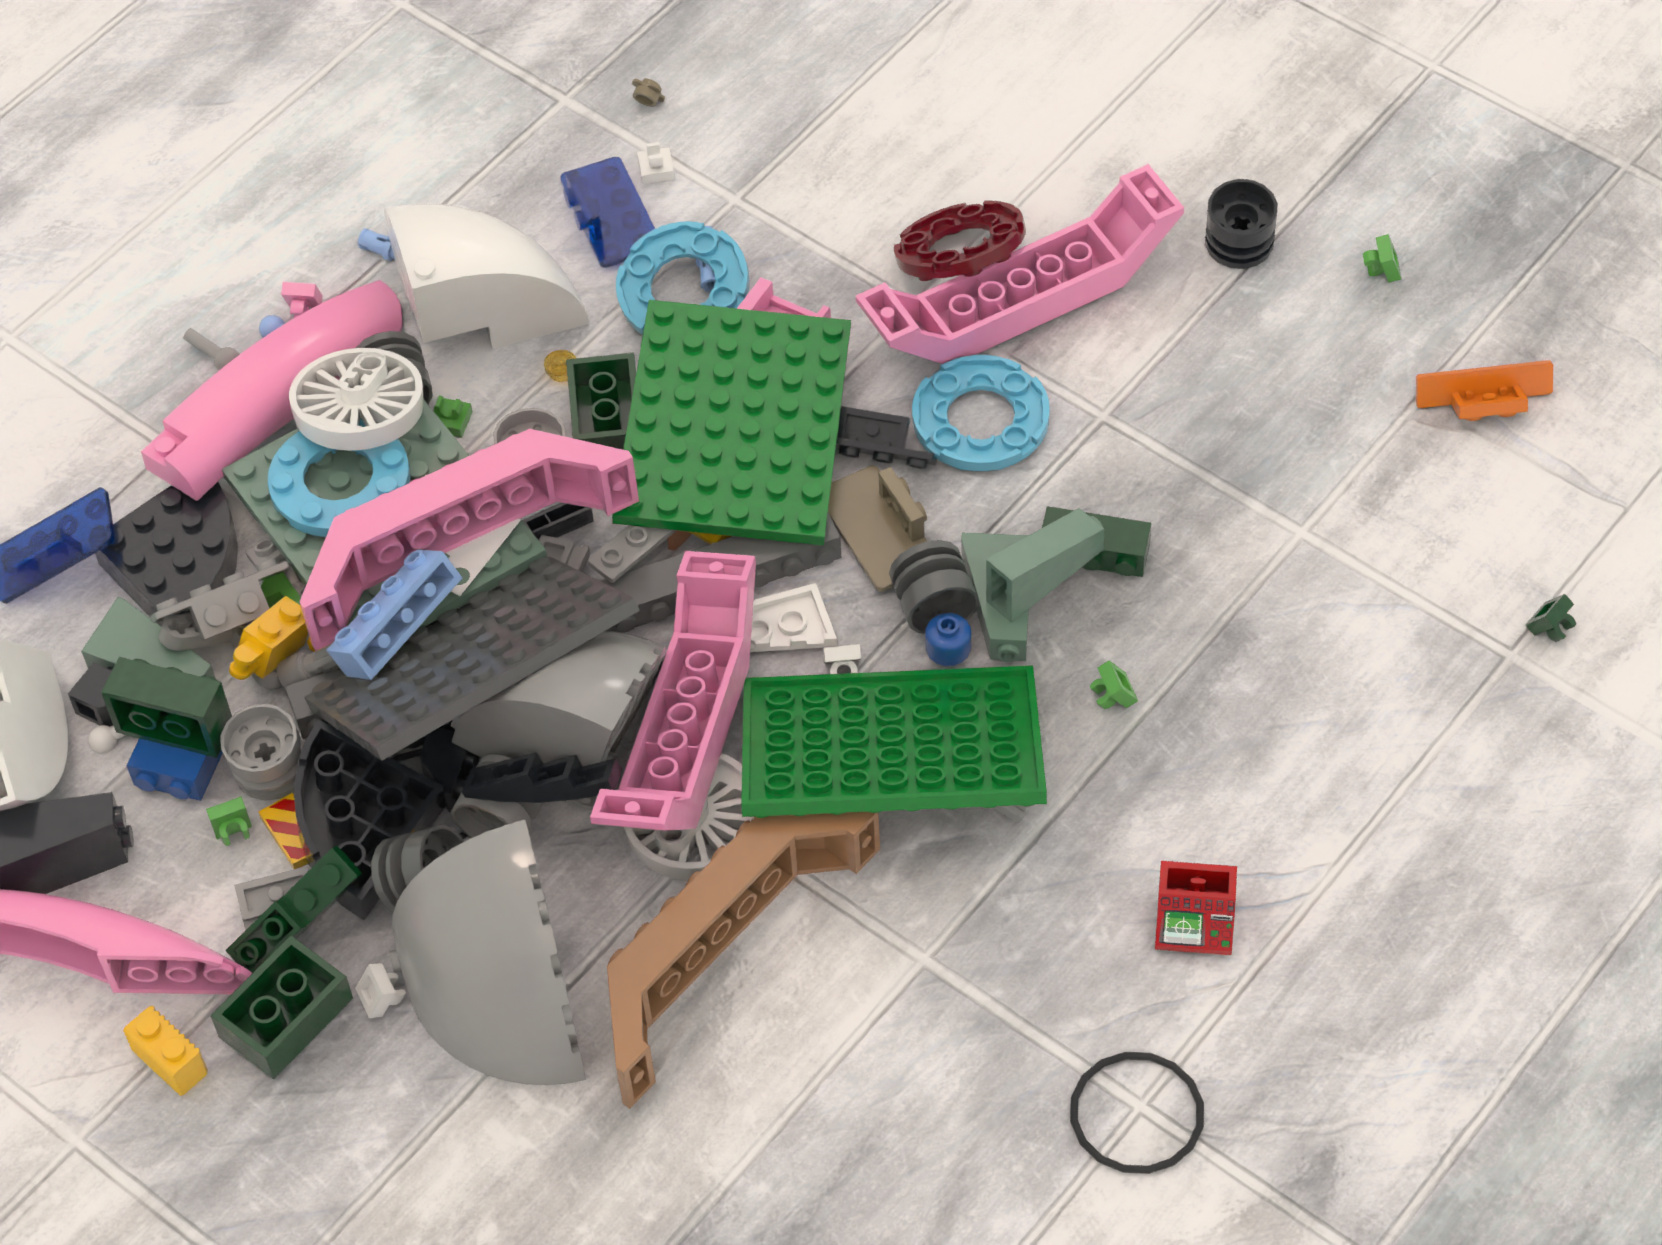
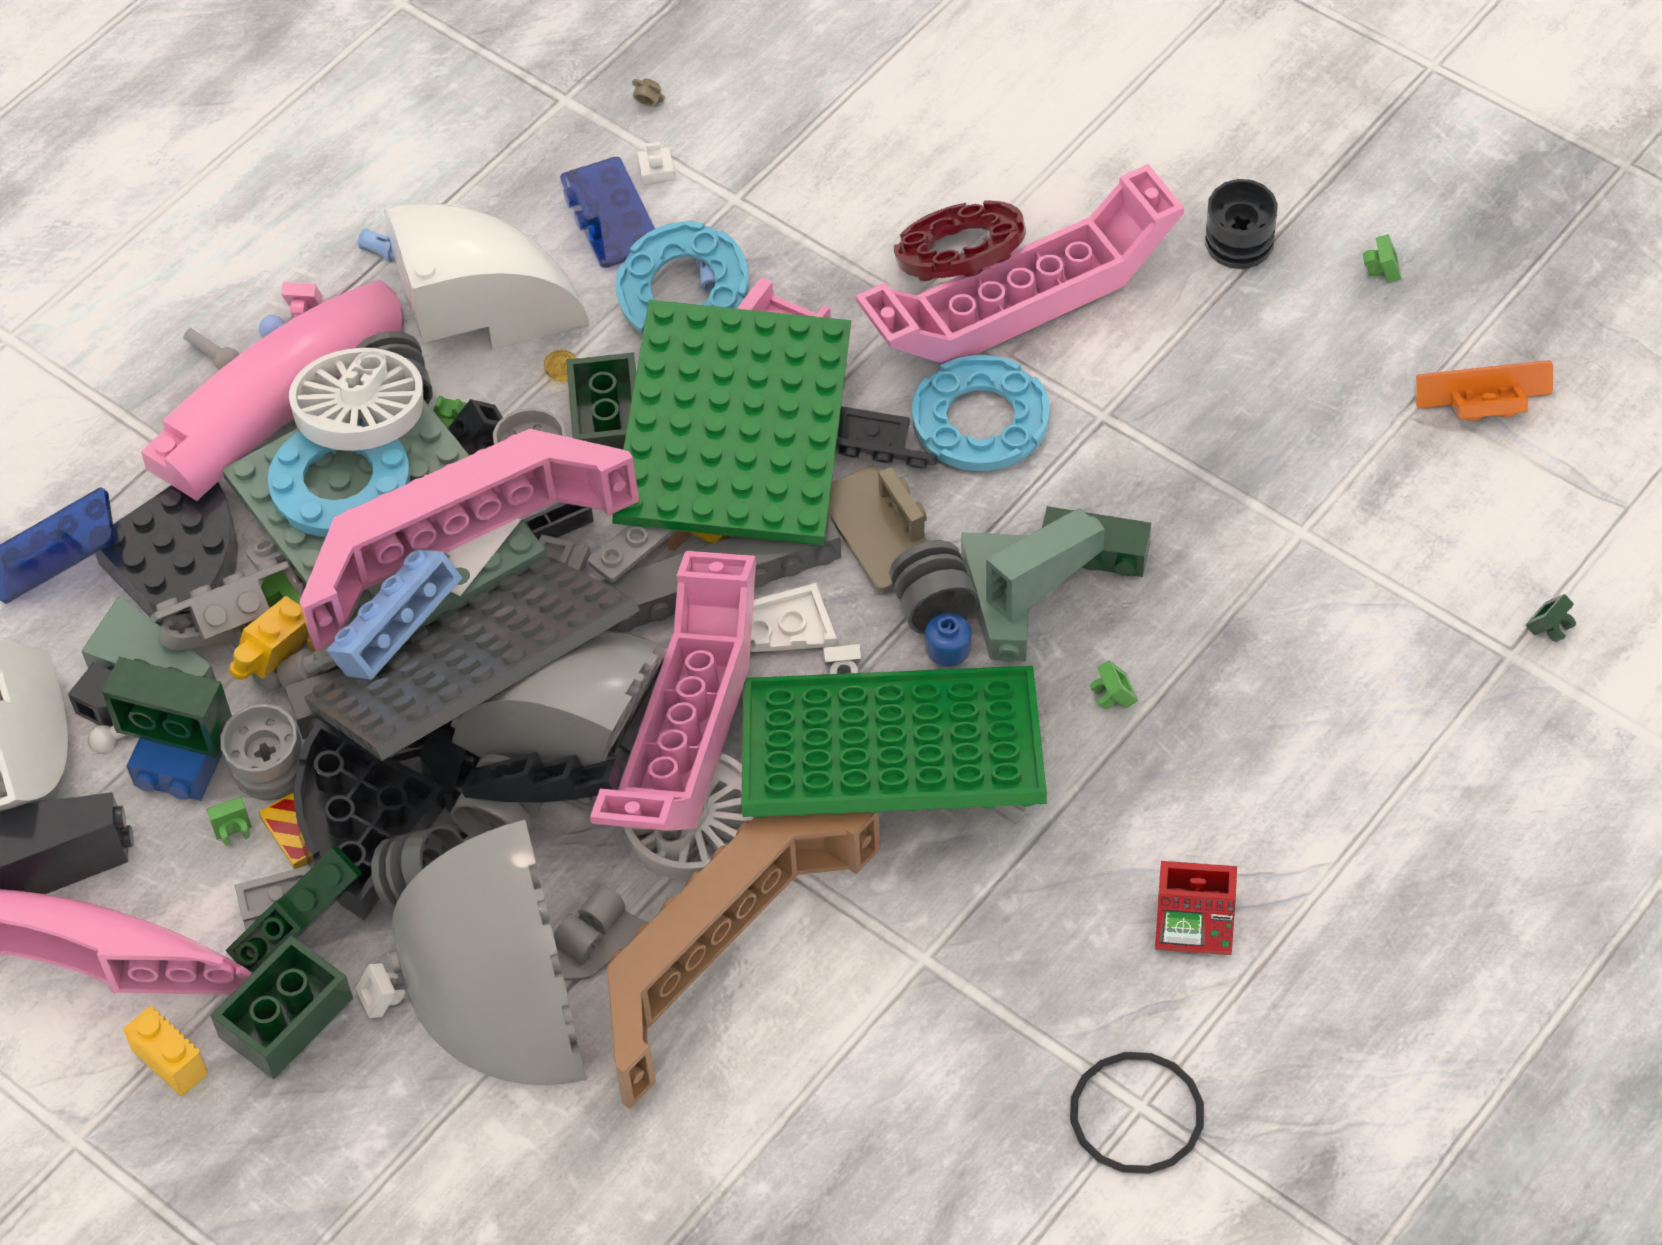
none -> black brick [448,399,503,455]
none -> light grey panel [554,885,647,981]

